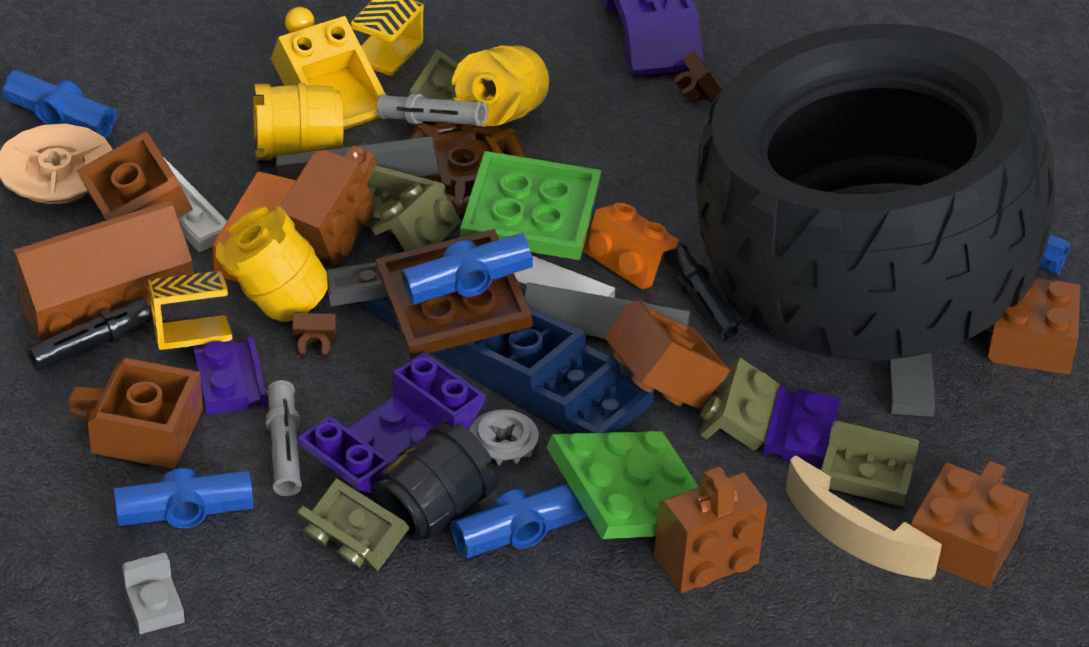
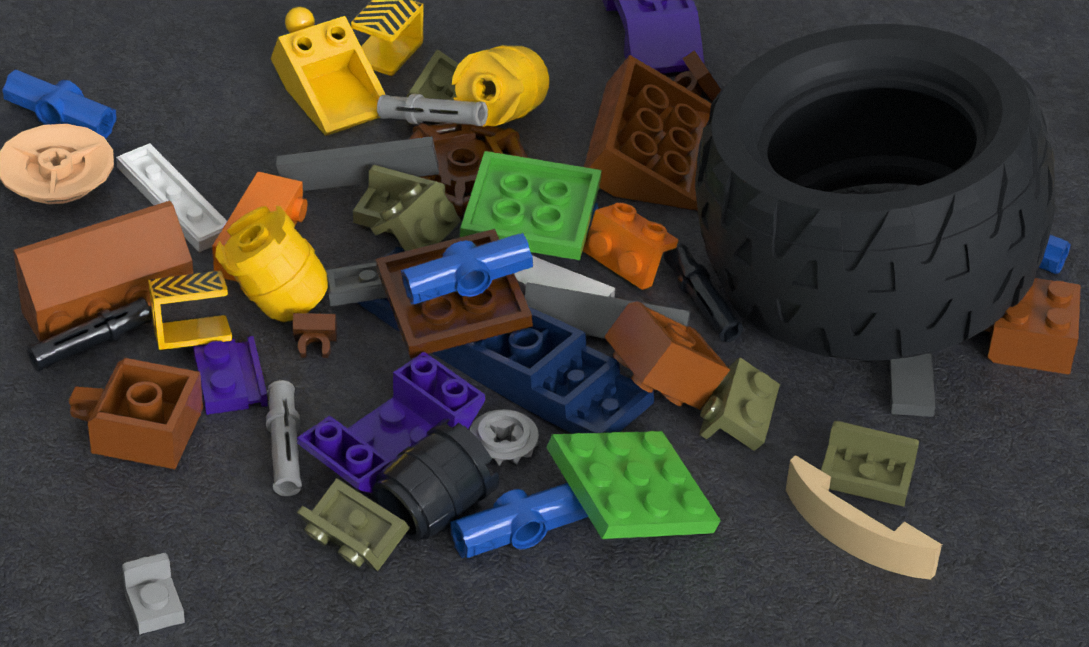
dark orange hinge [76,131,193,221] -> none
blue piece [113,468,253,528] -> none
yellow piece [253,83,343,161] -> none
dark orange hinge [280,146,377,269] -> none
dark orange hinge [654,466,767,594] -> none
dark purple plate [762,386,840,468] -> none
dark orange hinge [911,461,1030,589] -> none
none -> dark orange slope [584,55,711,211]

